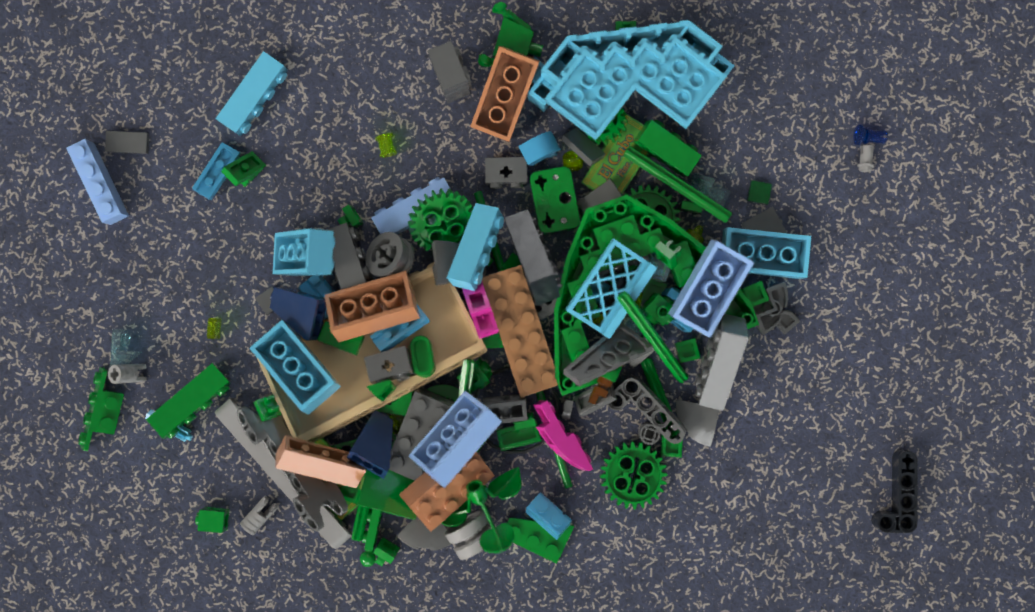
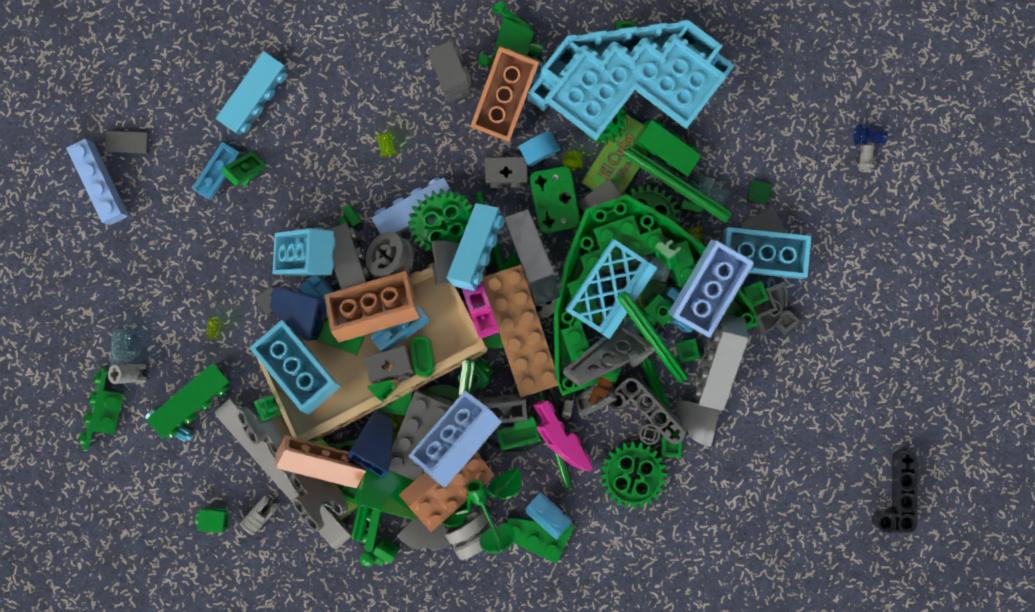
dark grey tile [561,128,605,166] -> none

